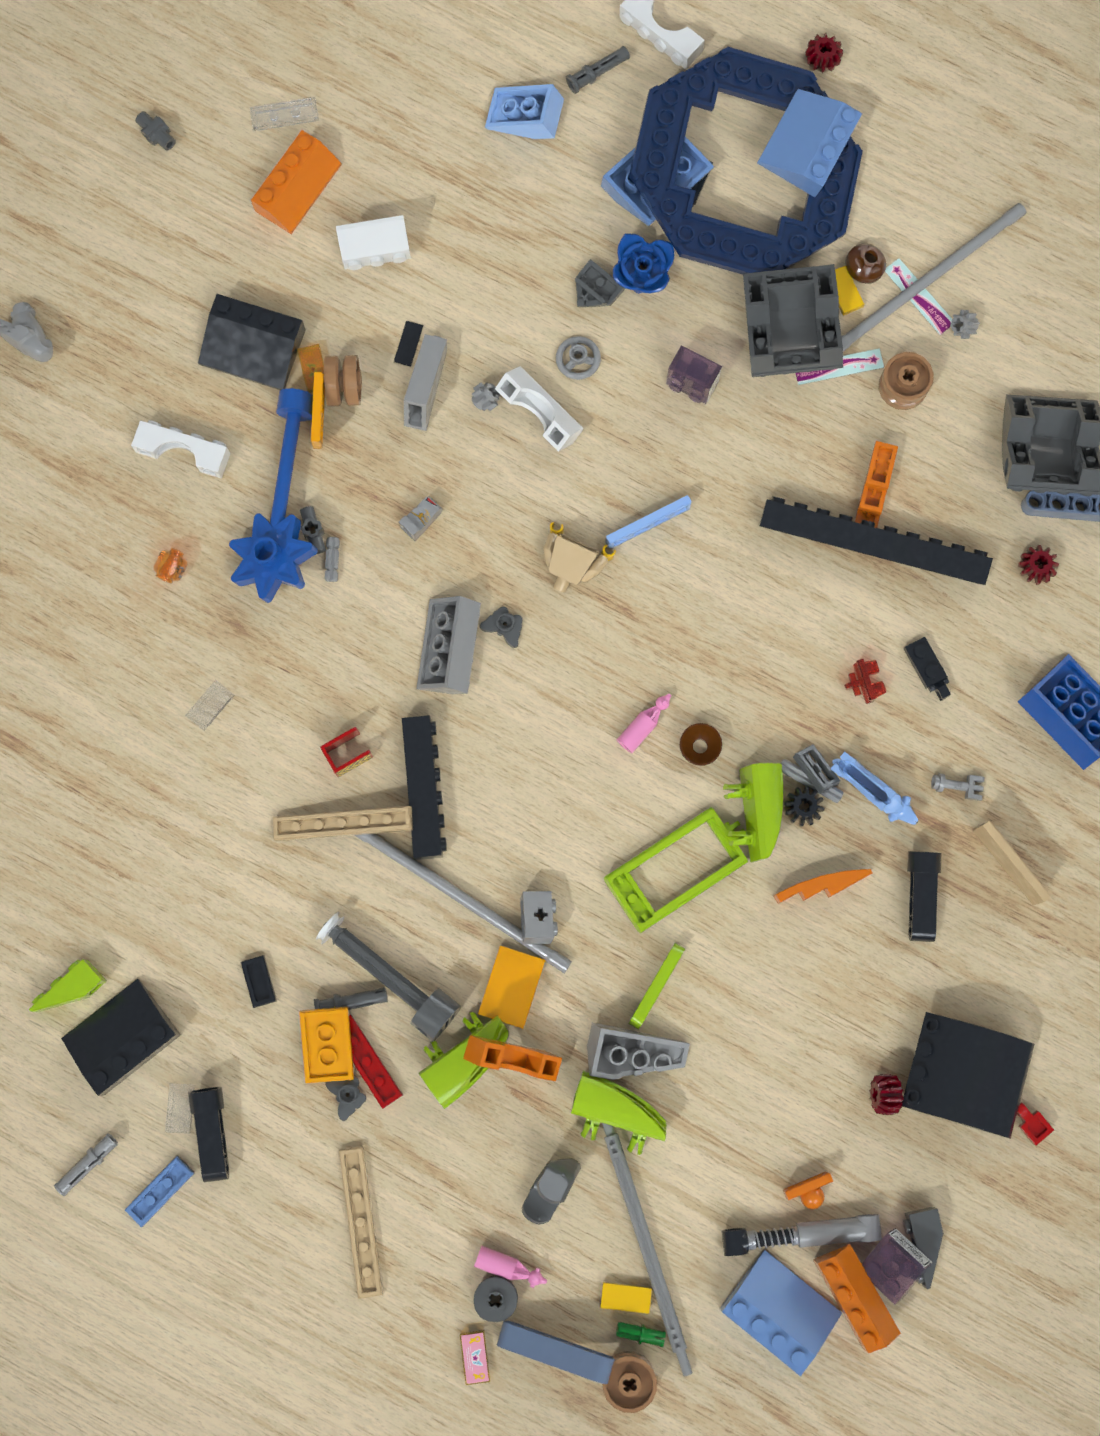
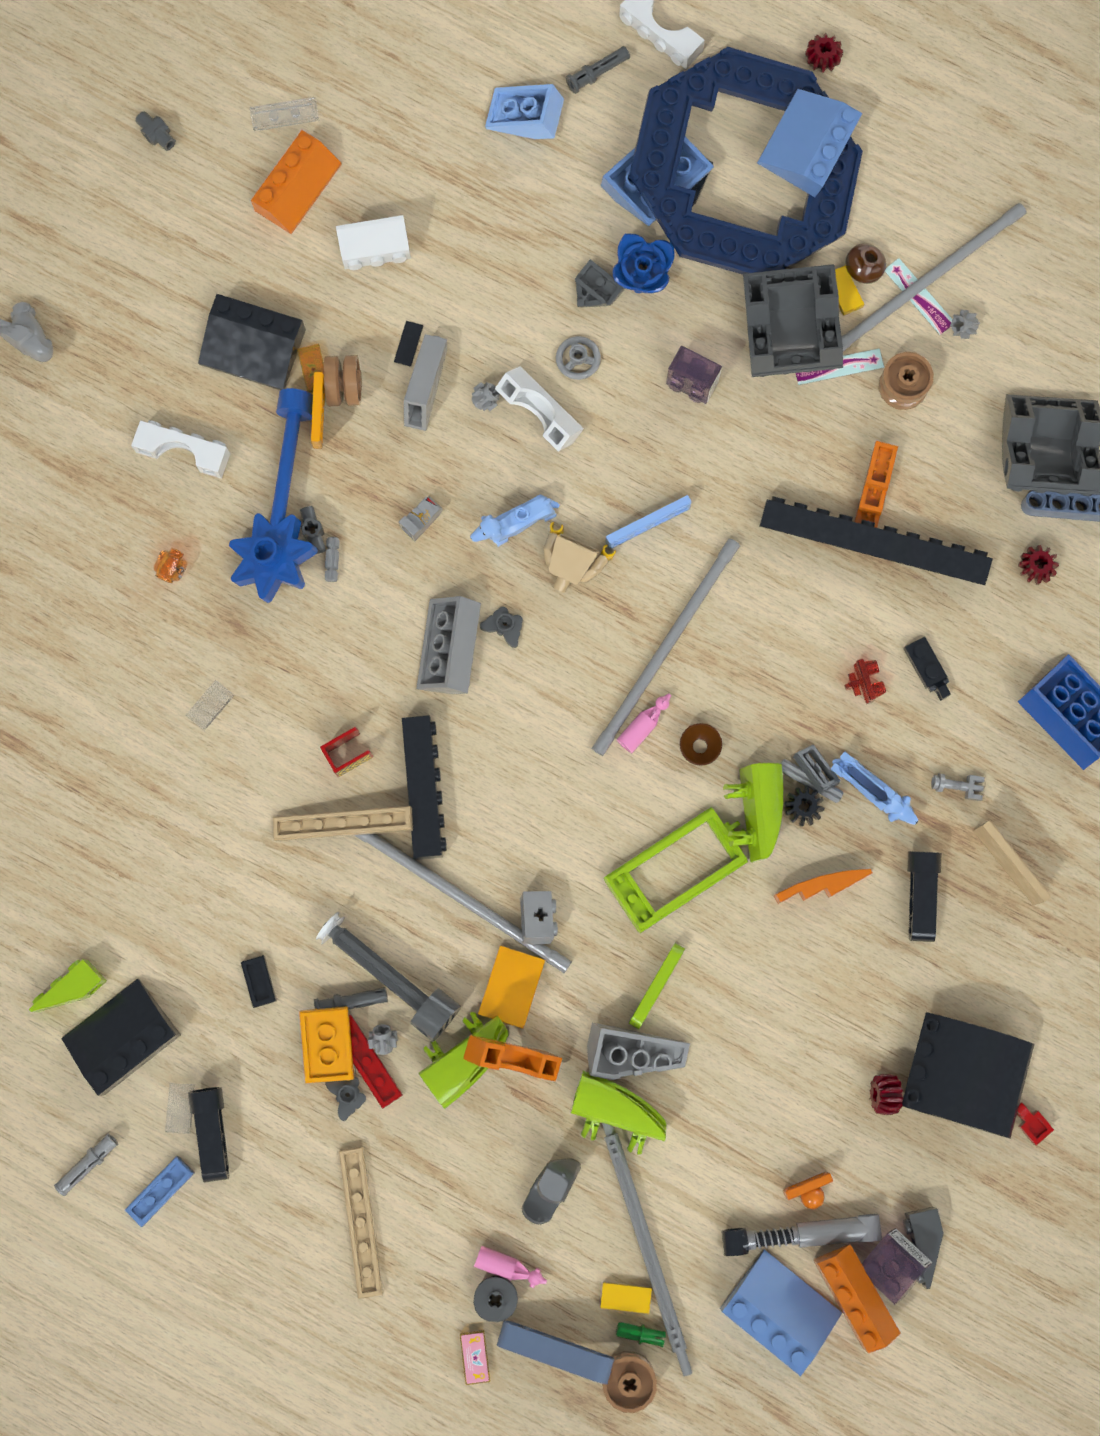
none -> light grey gear [368,1024,398,1055]
none -> light blue animal [470,494,560,547]
none -> light grey piece [591,538,740,756]

